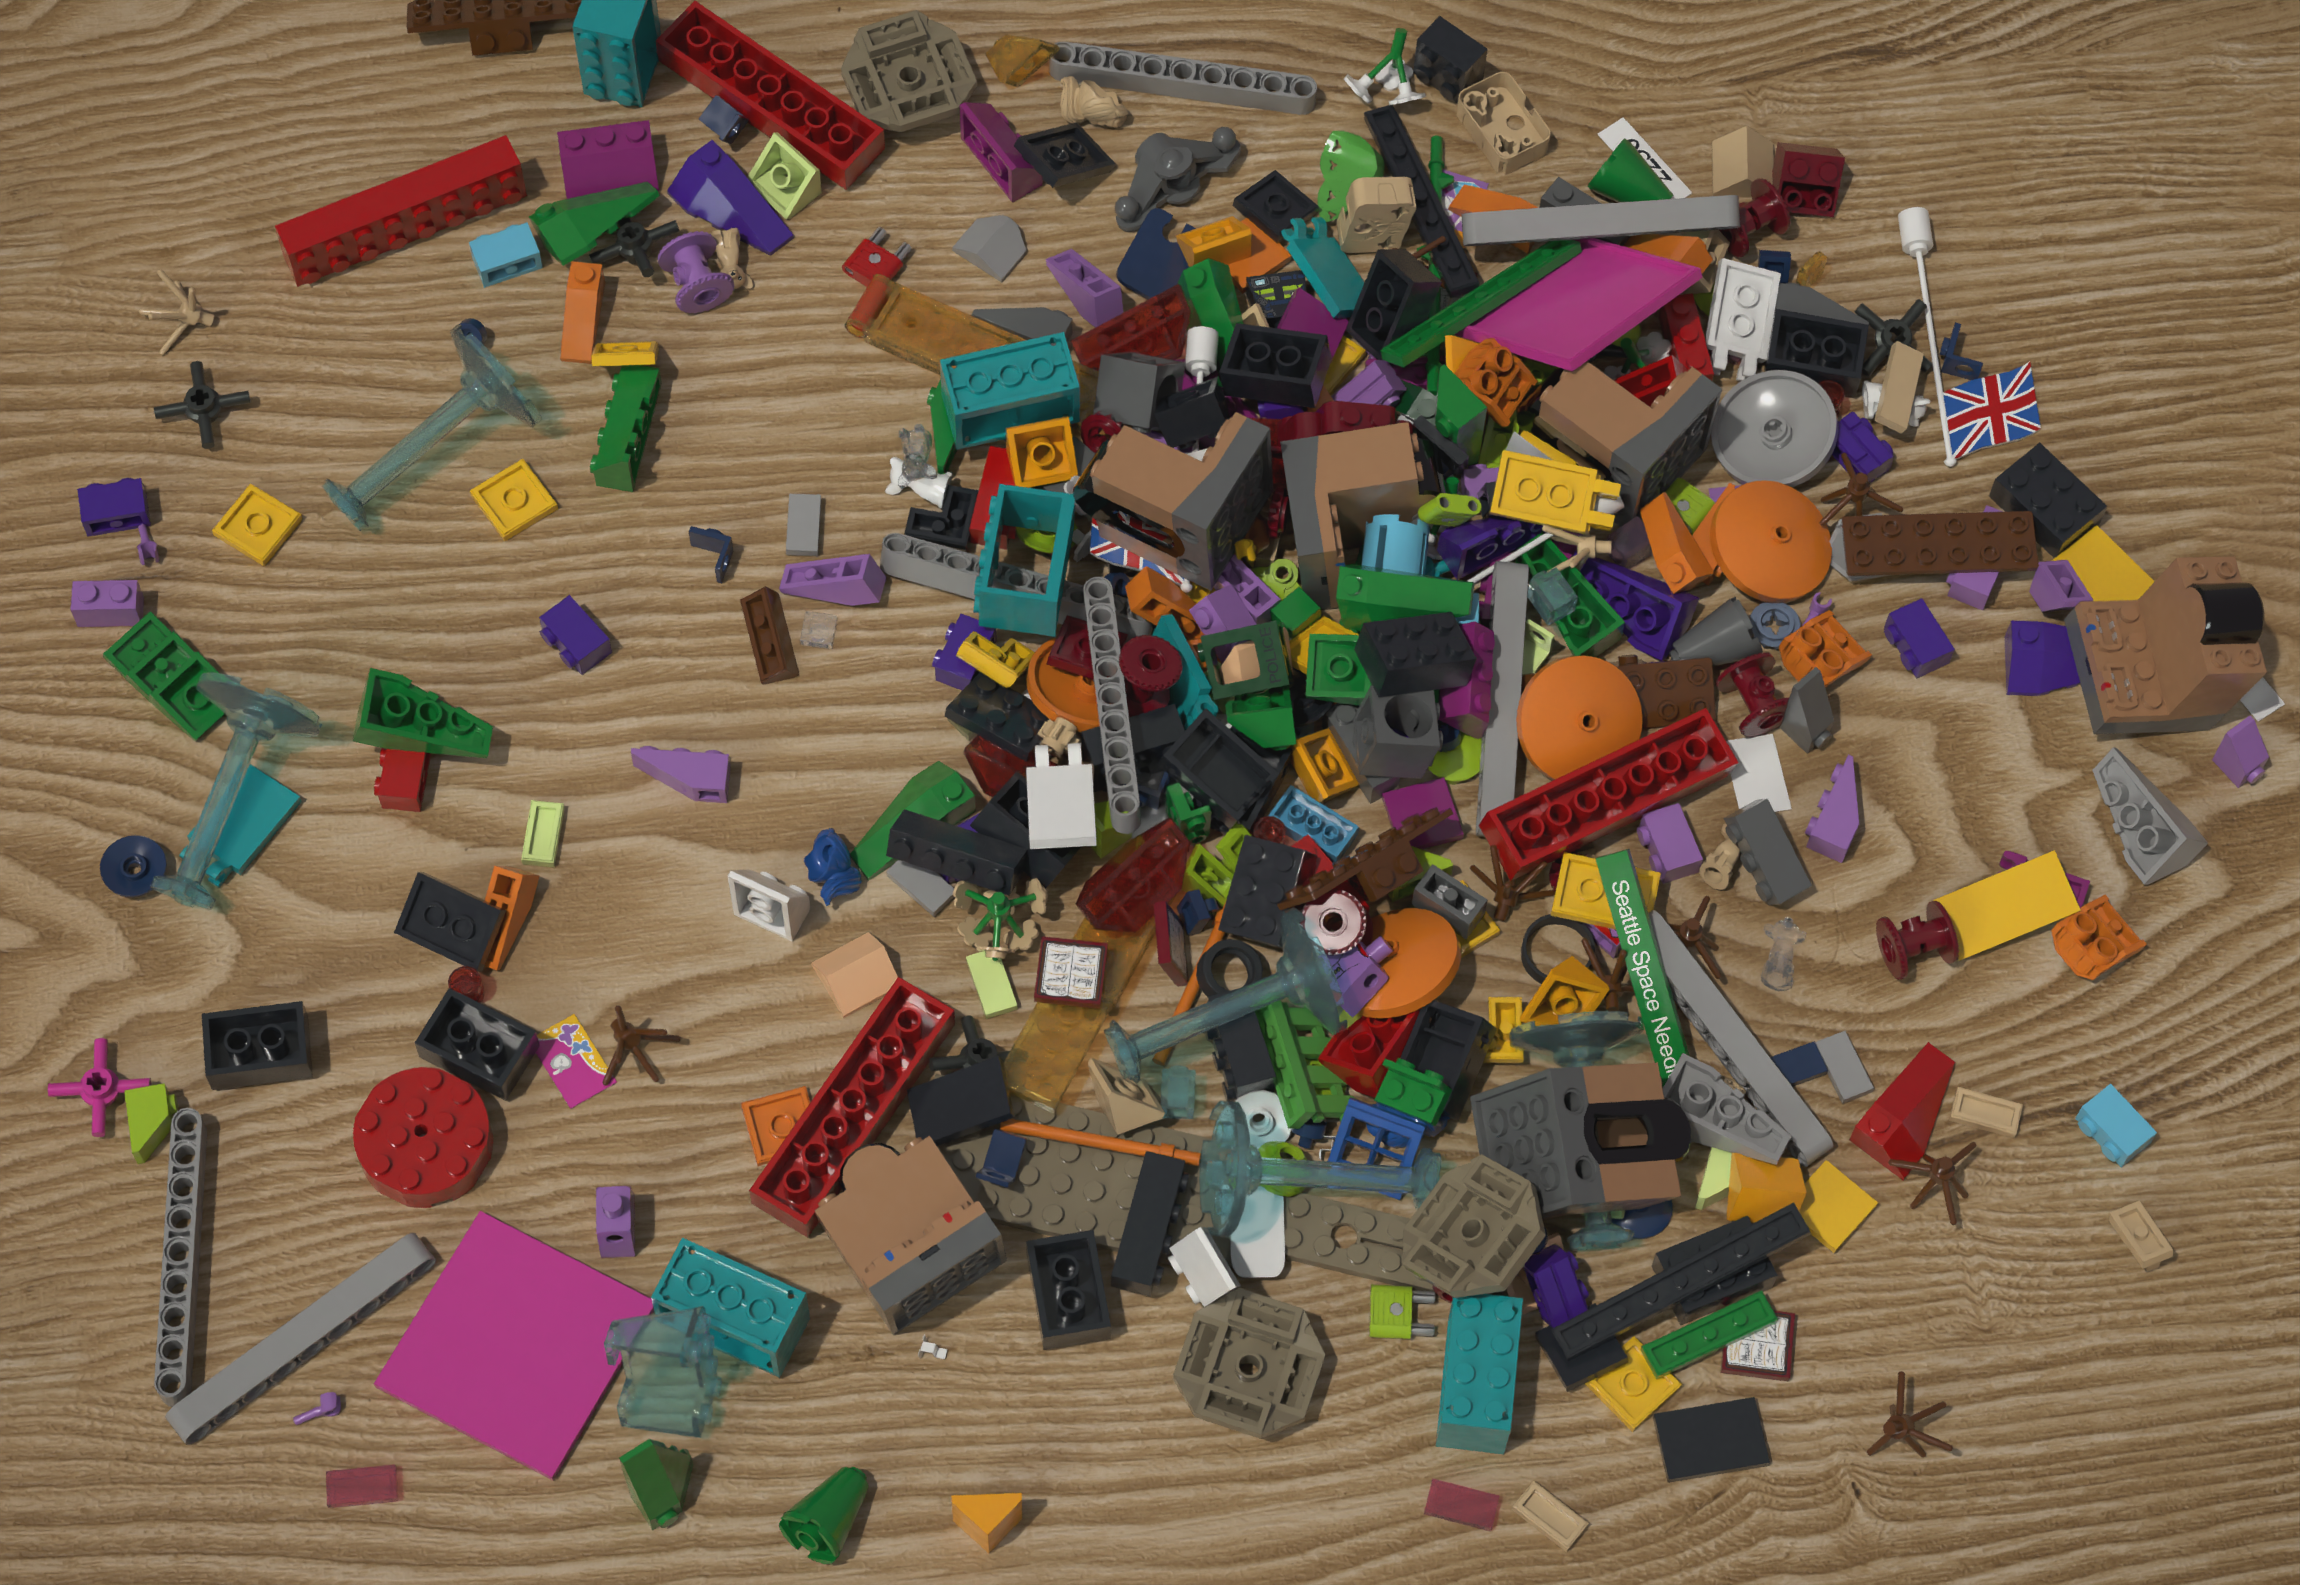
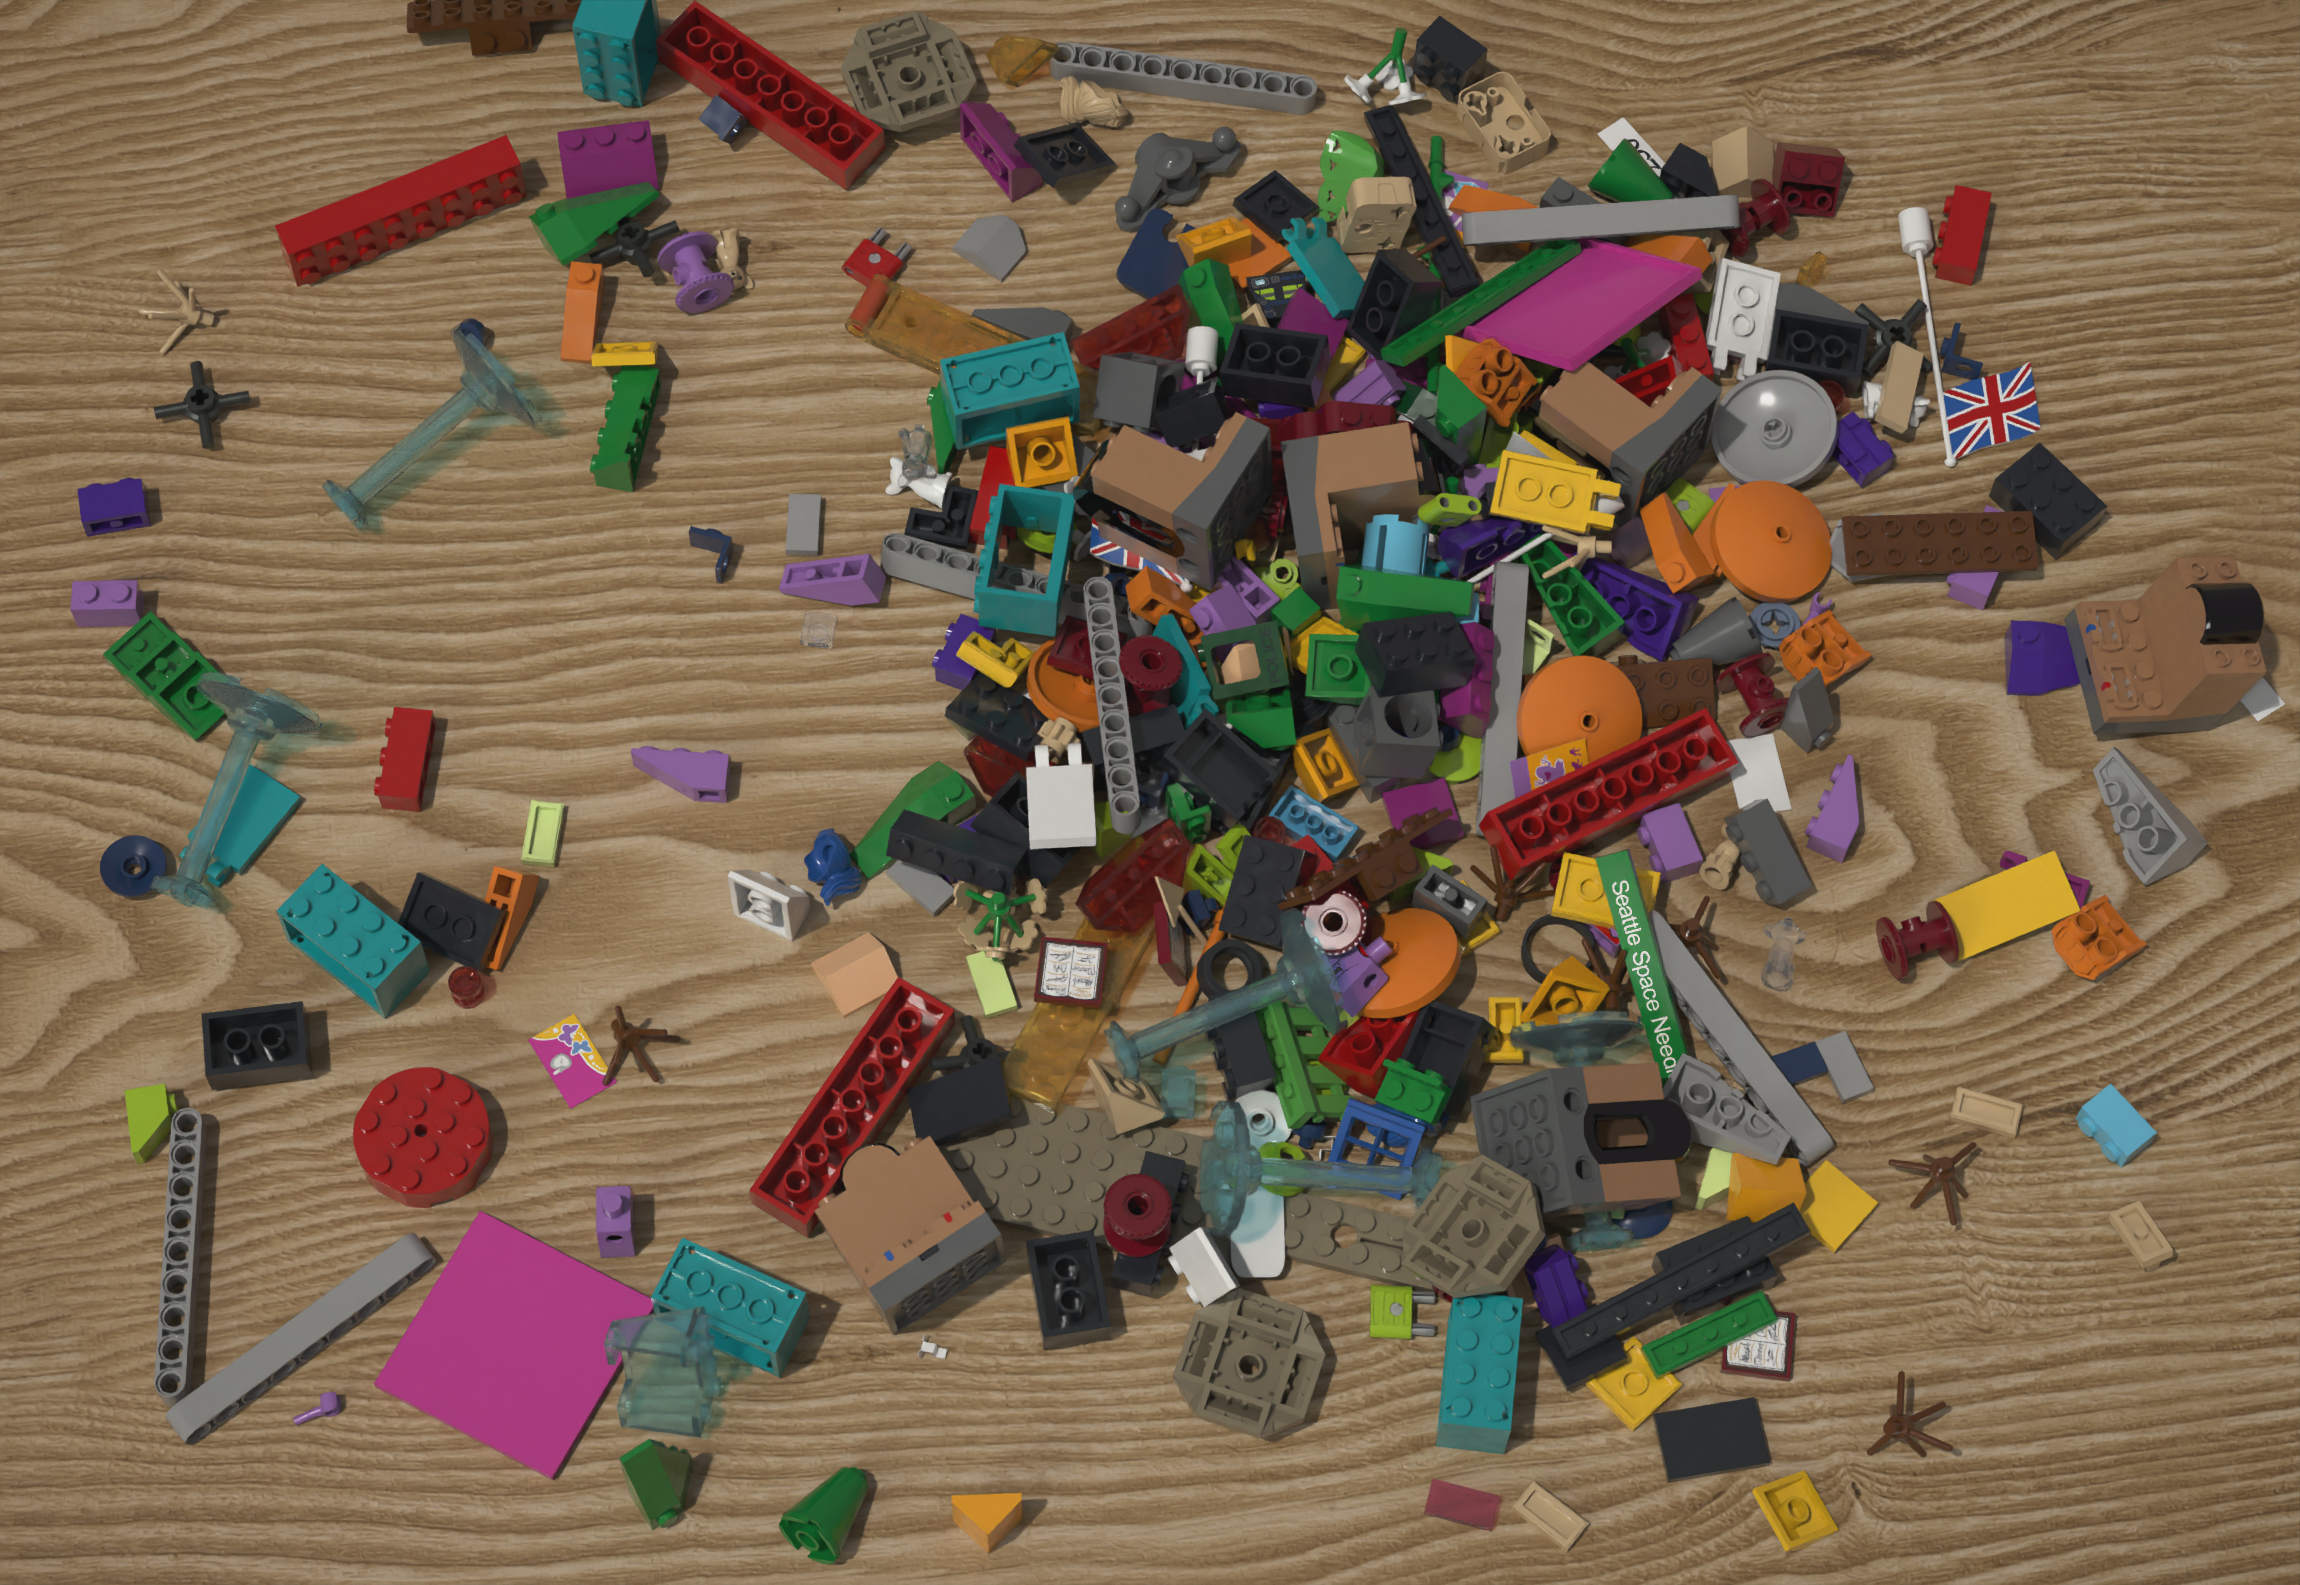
dark pink bar [48,1038,152,1137] -> none
medium lavender hand [137,524,159,565] -> none
yellow tile [212,483,303,567] -> none
clear pink tile [326,1464,398,1508] -> none
green wedge [352,668,493,758] -> none
black brick [415,988,540,1101] -> none
medium azure brick [469,222,543,288] -> none
yellow tile [470,459,558,541] -> none
dark purple brick [539,595,612,675] -> none
dark purple wedge [667,140,794,256] -> none
reddish brown slope [740,586,799,685] -> none
orange tile [741,1086,810,1166] -> none
yellowish green slope [747,132,822,219] -> none
dark blue bracket [976,1128,1027,1188] -> none
orange bar [1000,1119,1201,1166] -> none
medium lavender slope [1046,249,1124,329] -> none
dark red gear [1080,411,1122,459] -> none
clear light blue brick [1527,567,1578,626] -> none
dark blue tile [1757,250,1791,284] -> none
reddish brown plant [1820,453,1903,526] -> none
red wedge [1849,1042,1955,1180] -> none
dark purple brick [1884,598,1955,679] -> none
medium lavender slope [2029,560,2093,612] -> none
yellow tile [2052,525,2155,601] -> none
medium lavender slope [2212,716,2269,788] -> none
none -> teal hose [276,864,430,1019]
none -> dark red hose [1103,1174,1172,1257]
none -> tan piece [1155,876,1207,947]
none -> sticker [1510,738,1589,798]
none -> black slope [1660,143,1718,198]
none -> yellow slope [1752,1470,1839,1552]
none -> red brick [1932,185,1992,286]

